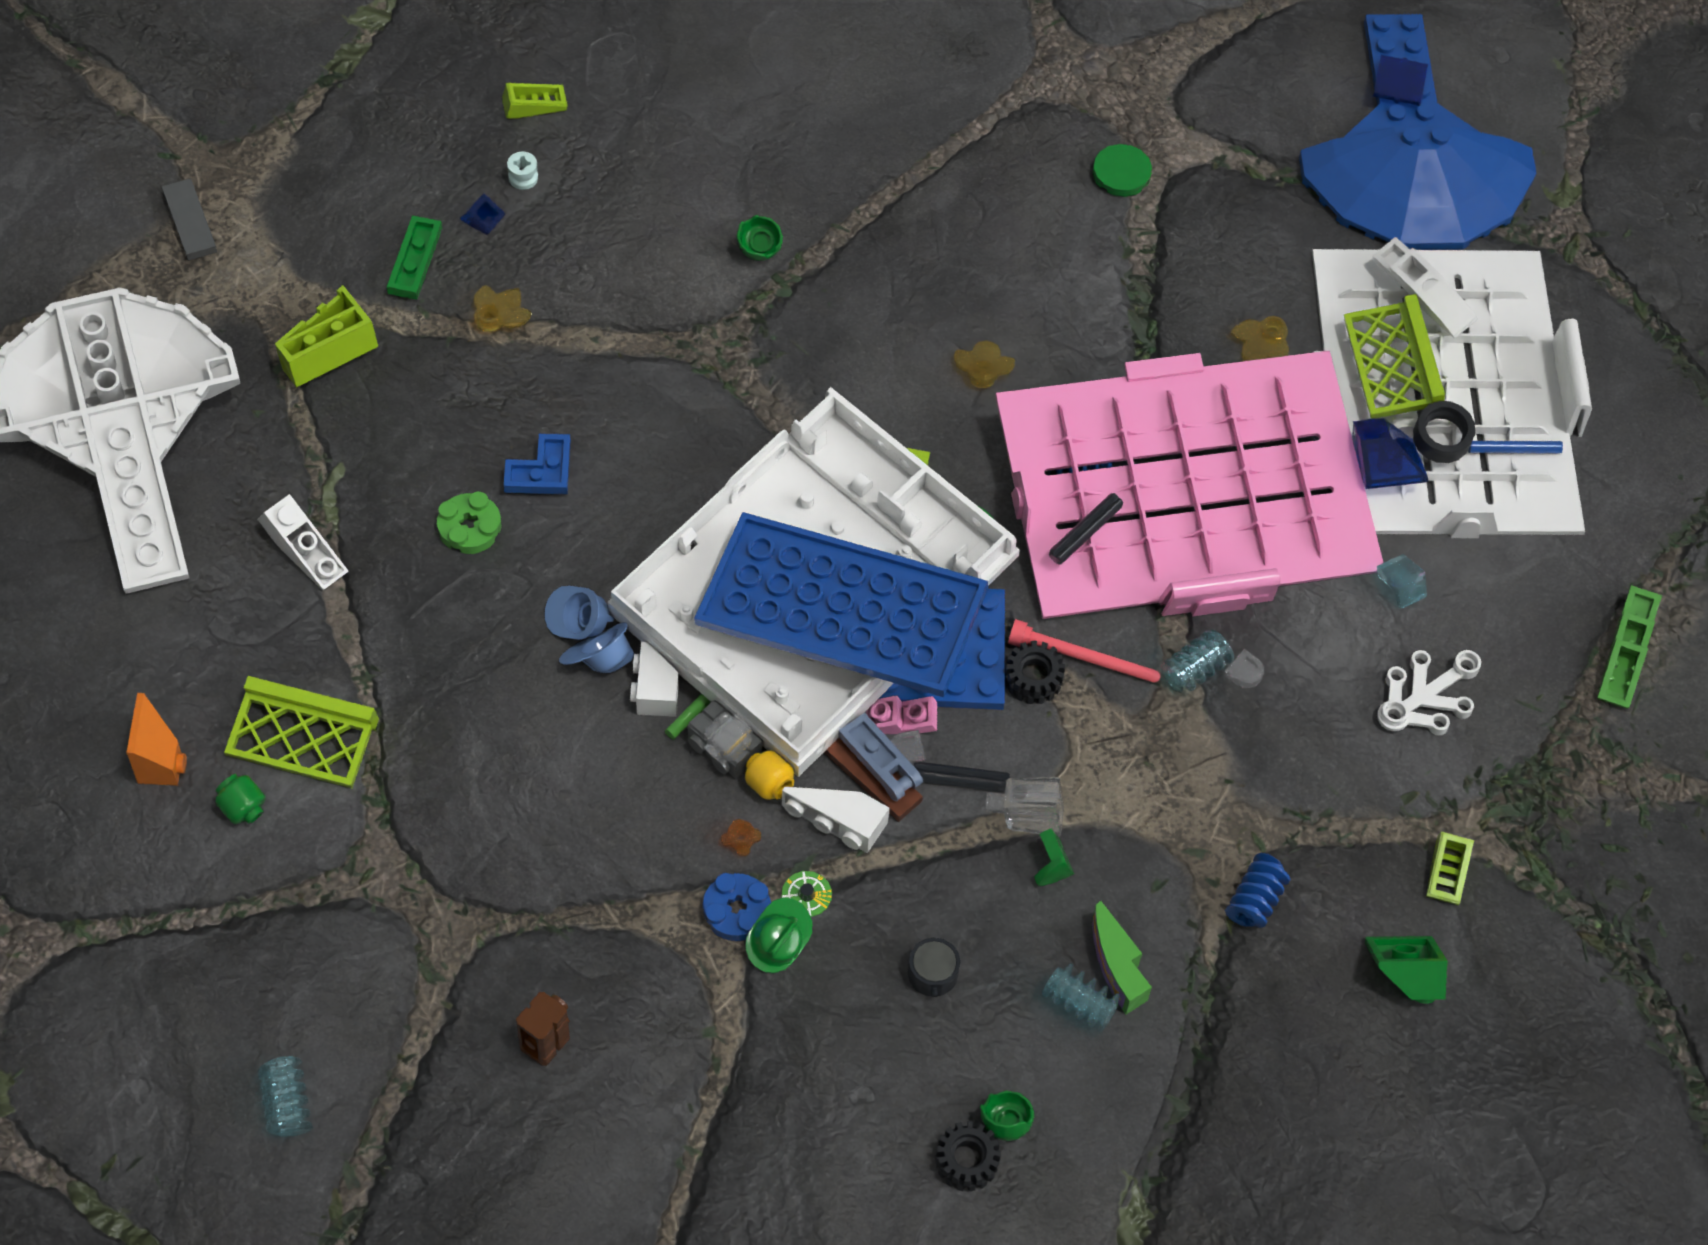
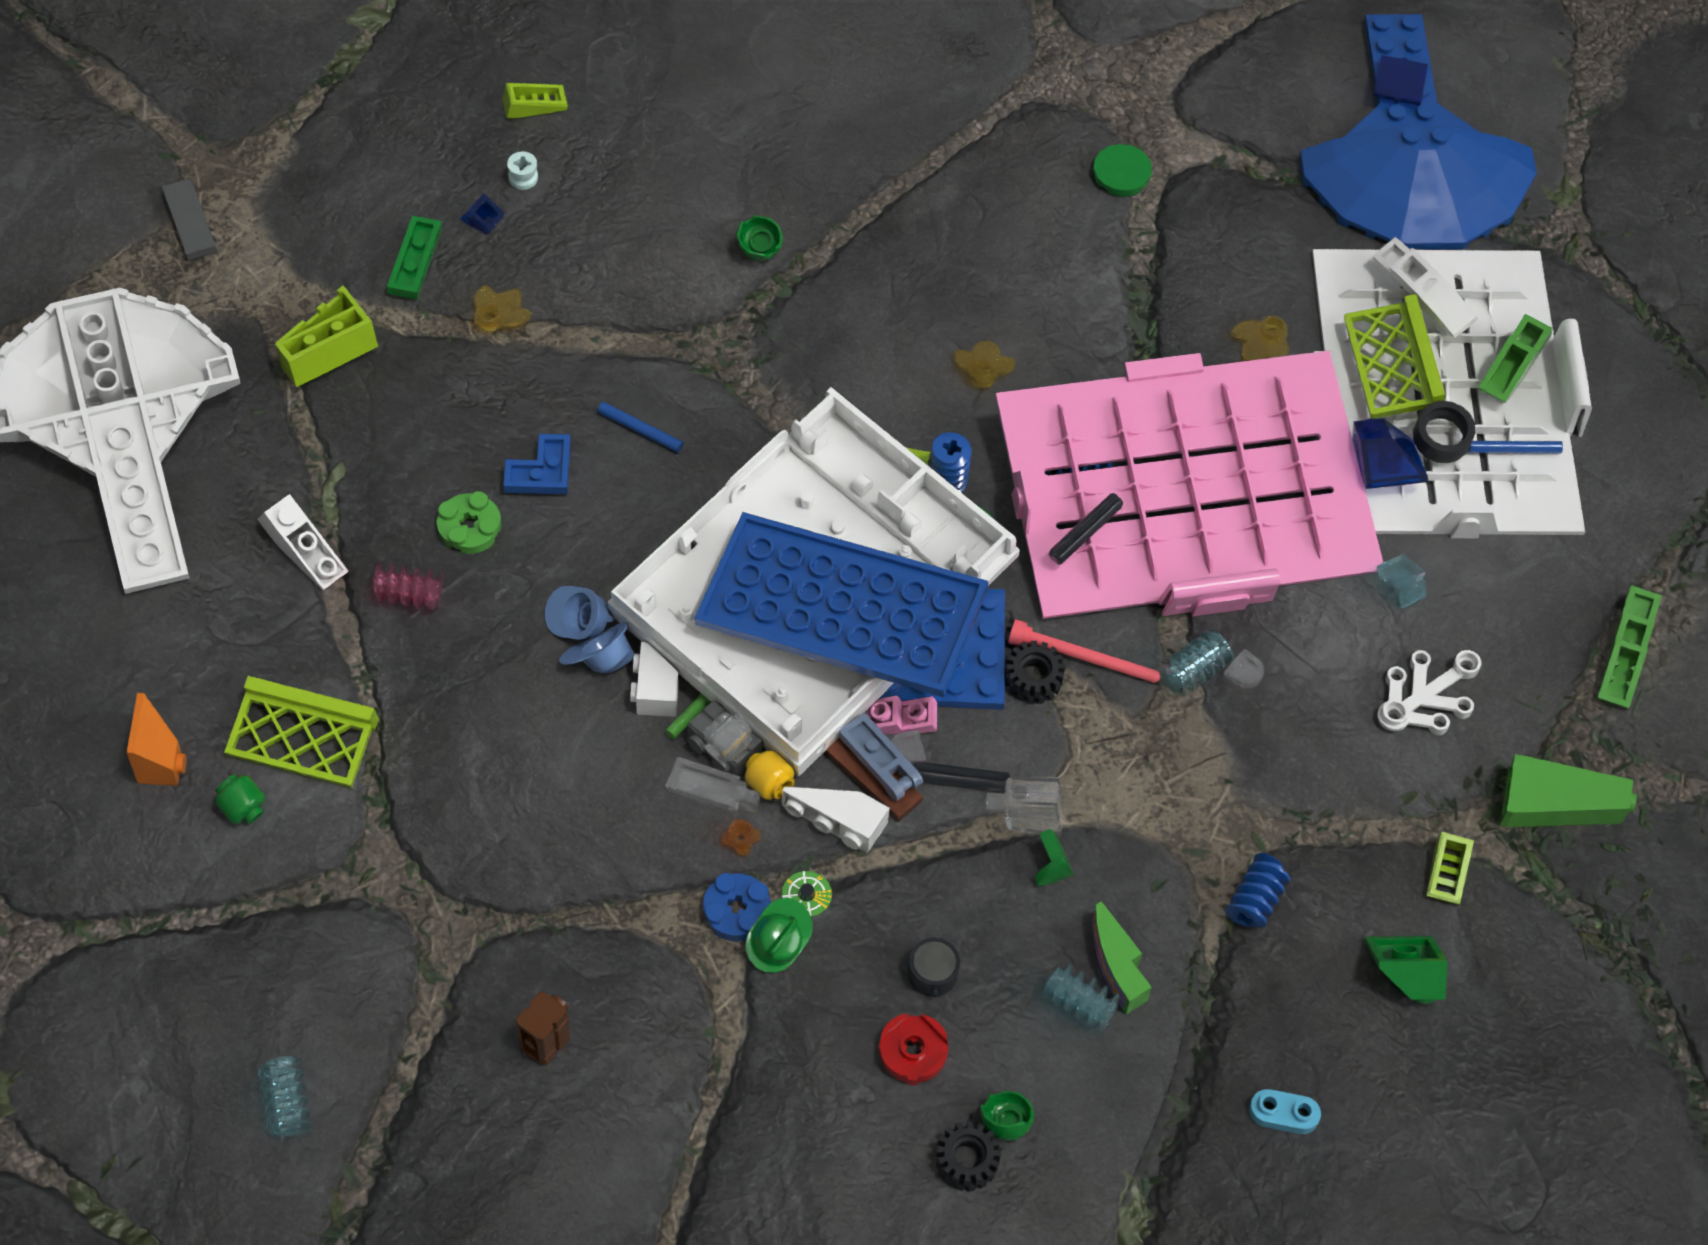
none -> clear pink piece [372,561,443,610]
none -> blue bar [597,402,684,453]
none -> clear hinge [666,757,761,813]
none -> red plate [878,1014,949,1086]
none -> blue piece [930,432,972,493]
none -> medium azure plate [1249,1089,1321,1134]
none -> bright green slope [1478,314,1552,403]
none -> bright green slope [1500,754,1637,827]

